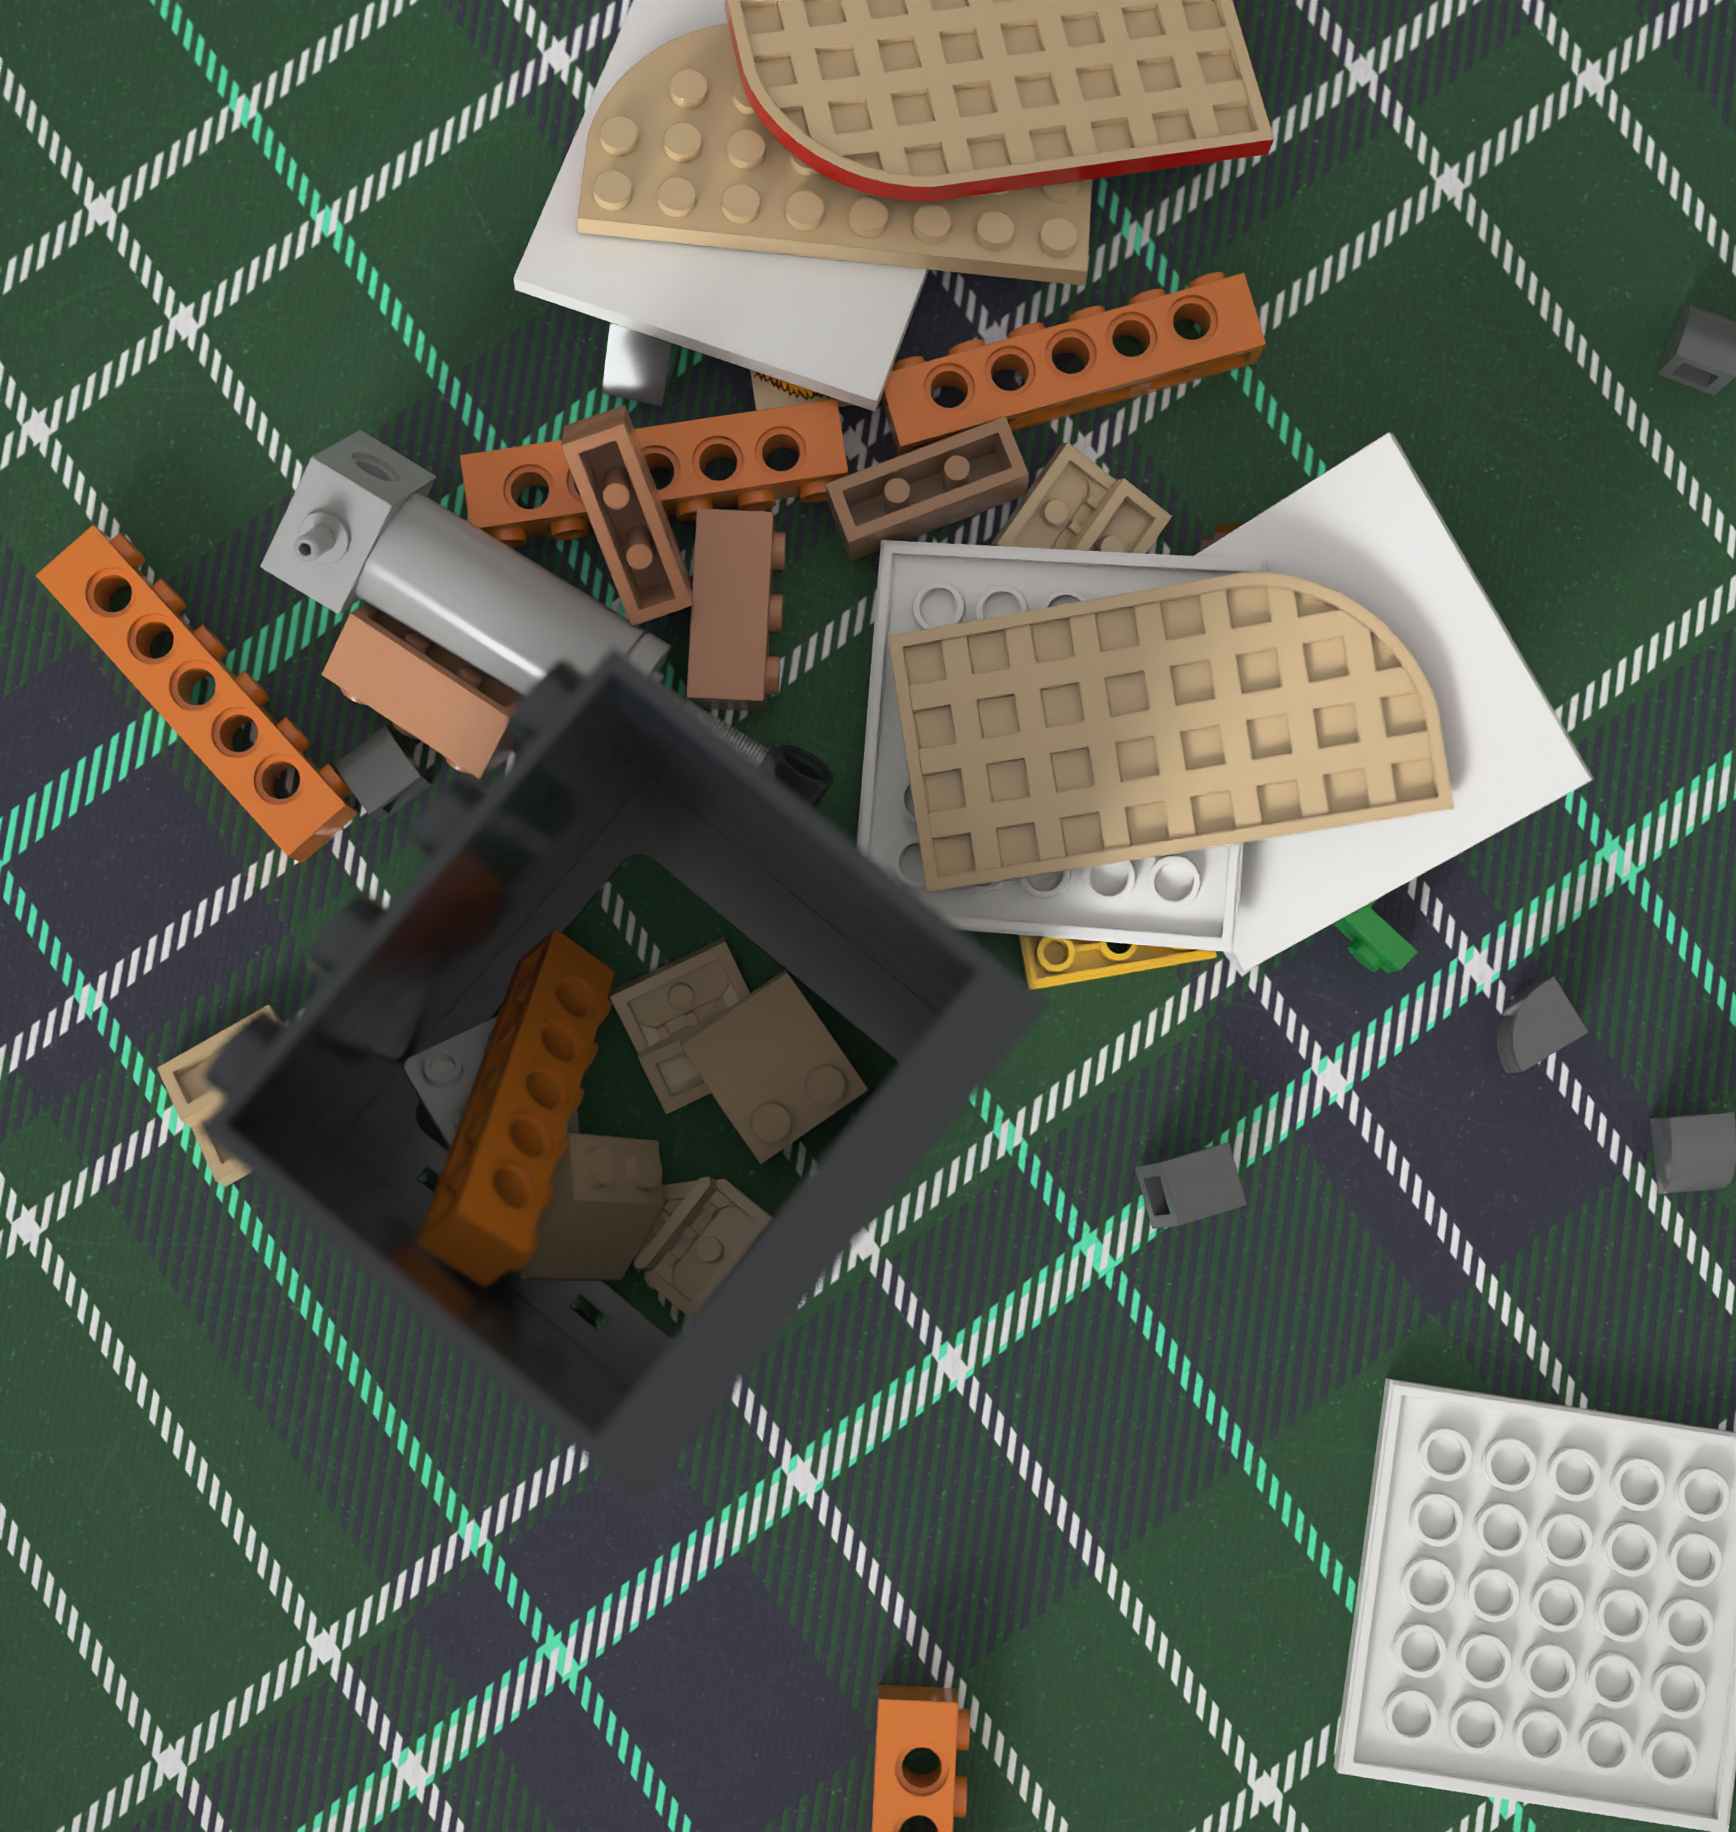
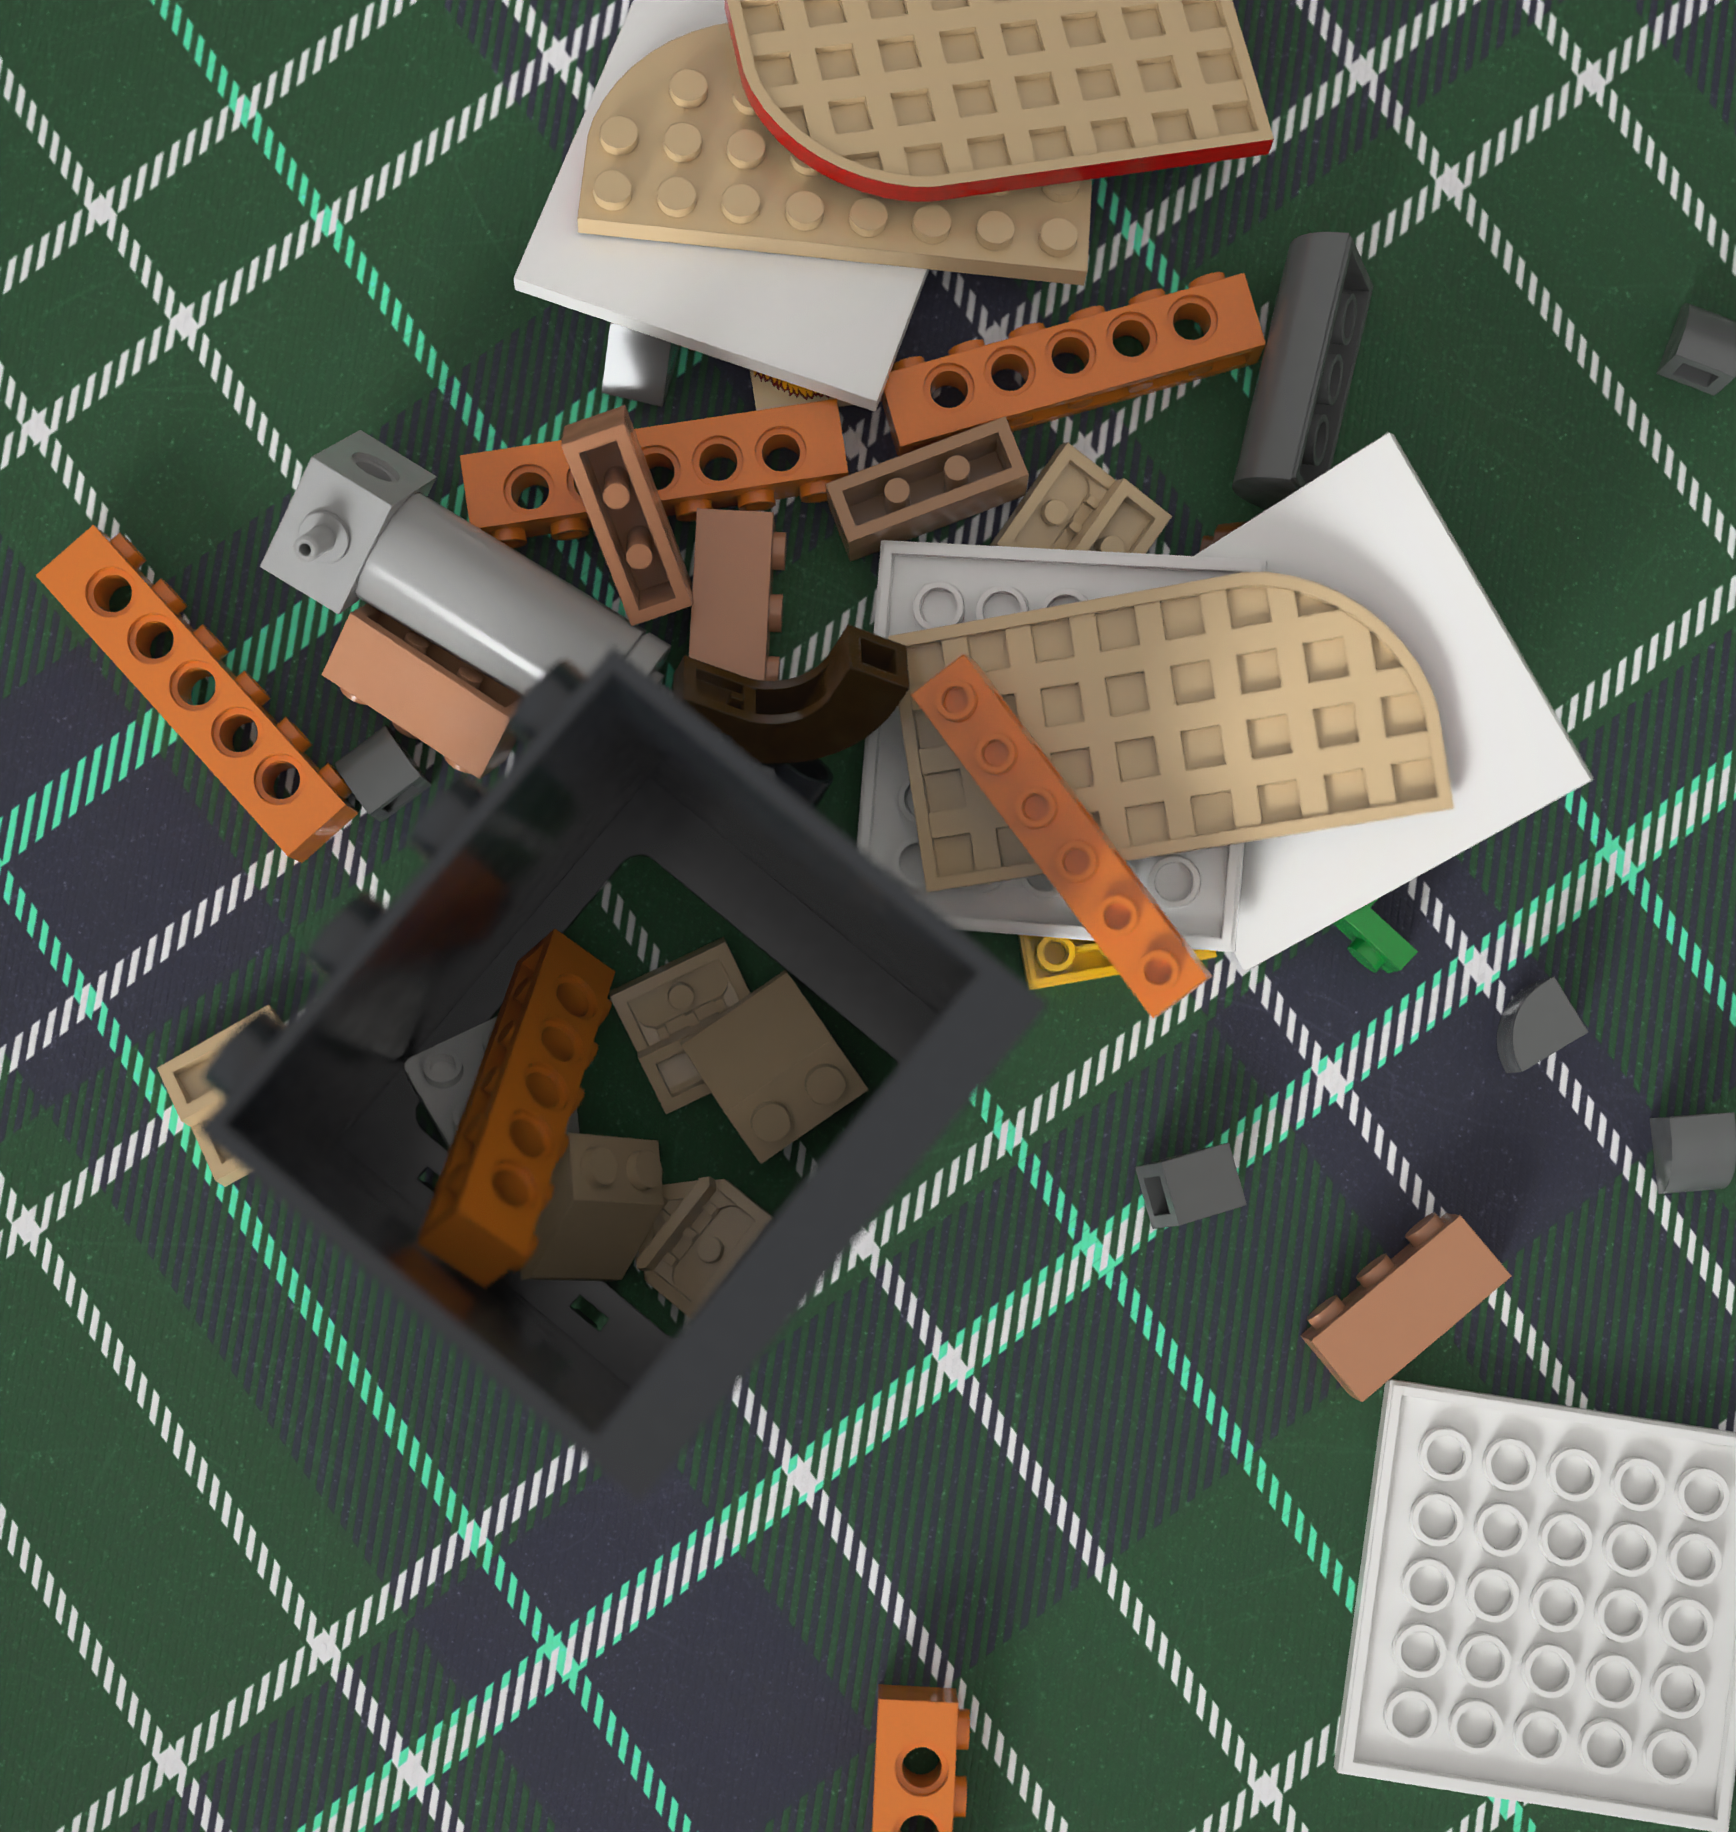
none -> dark brown arch [673,624,909,764]
none -> orange brick [911,654,1212,1018]
none -> dark grey brick [1232,232,1374,510]
none -> nougat brick [1300,1212,1511,1402]

